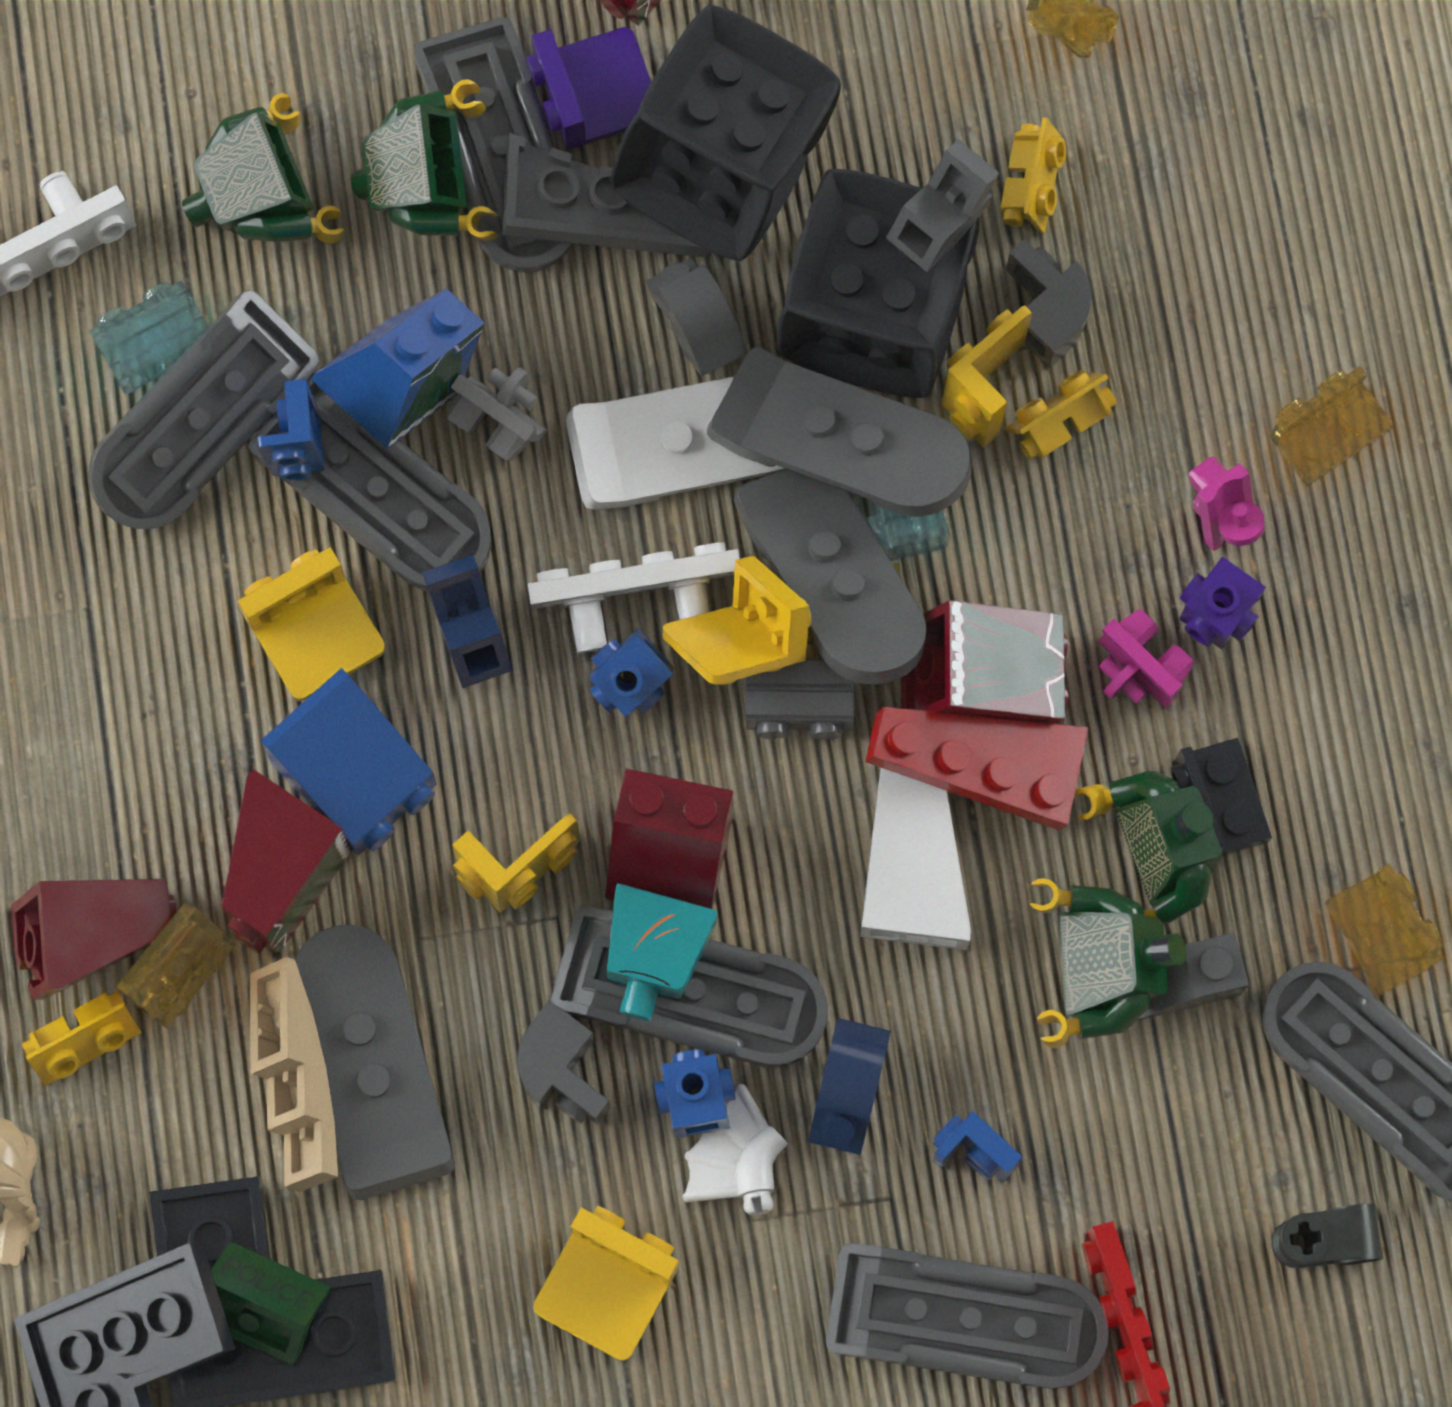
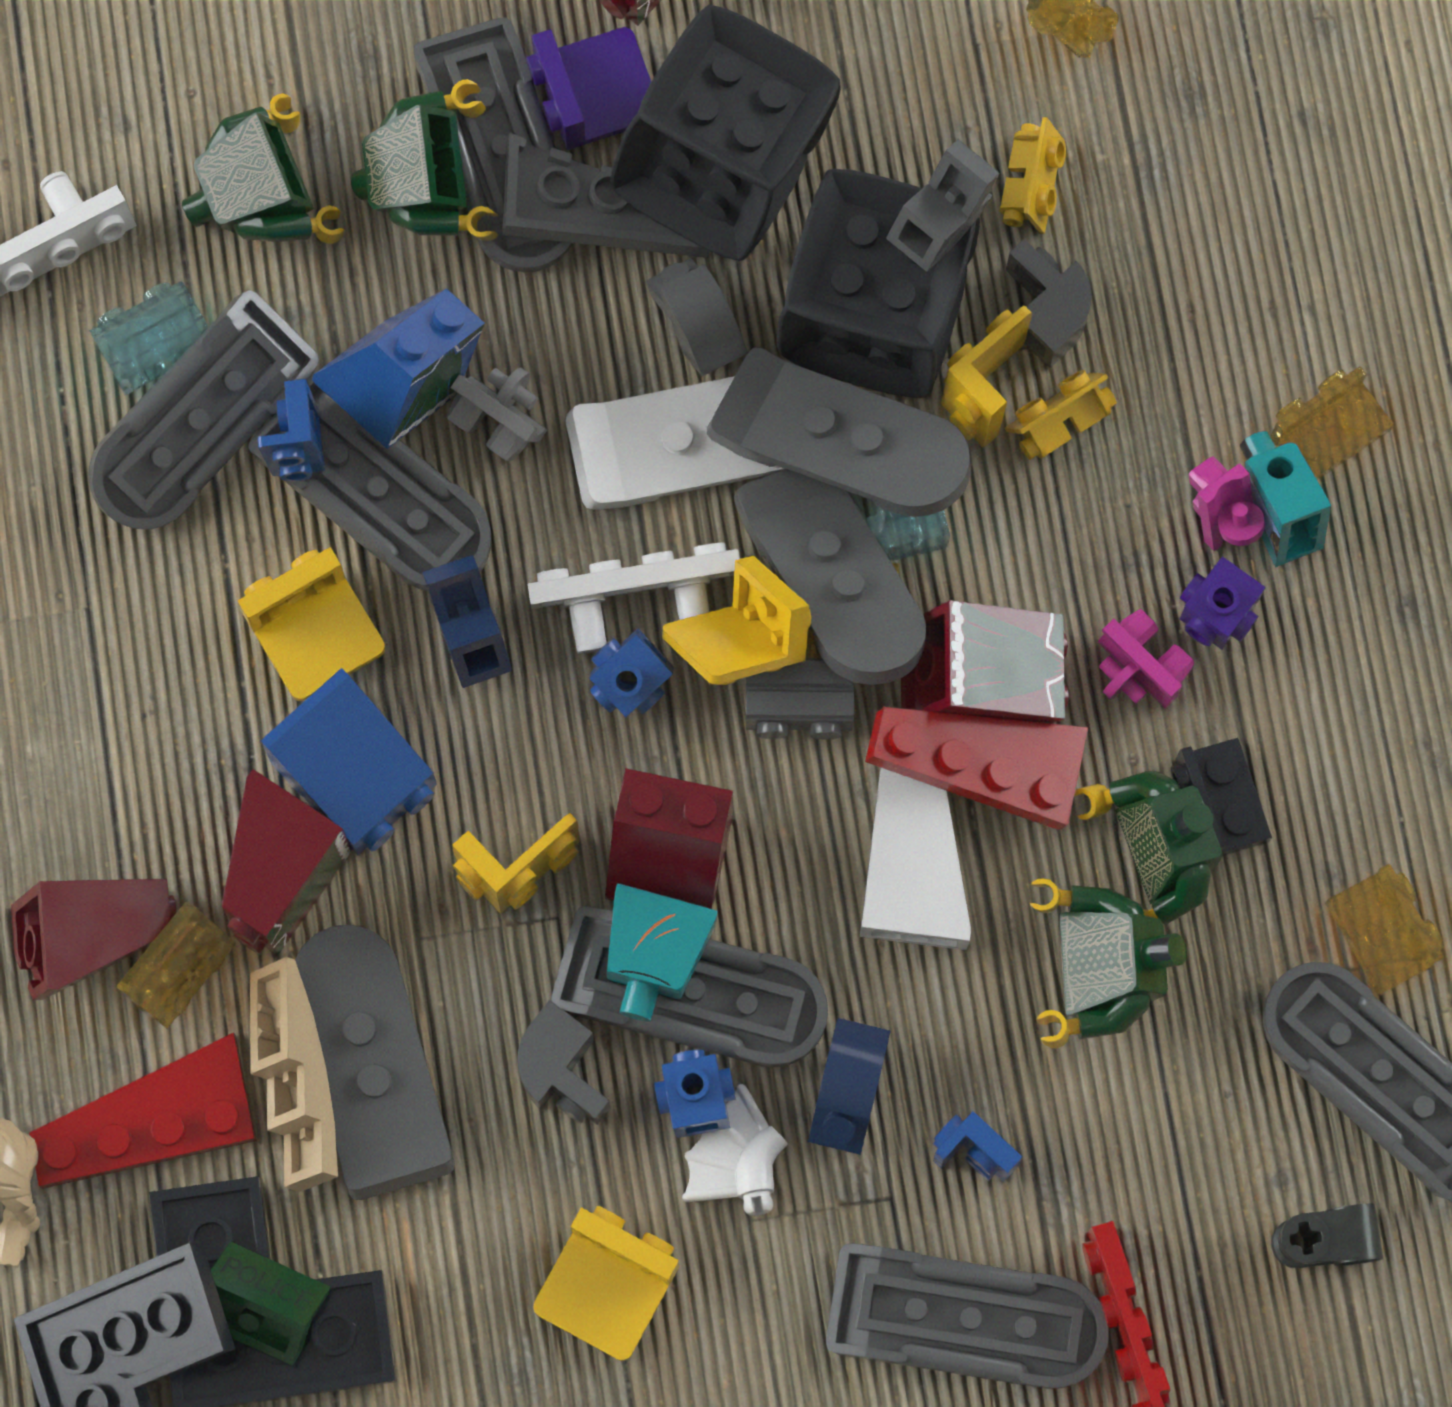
yellow hinge [21,991,142,1086] -> none
dark grey slope [1137,932,1249,1021] -> none
none -> red wing [29,1032,257,1189]
none -> teal torso [1240,431,1331,567]

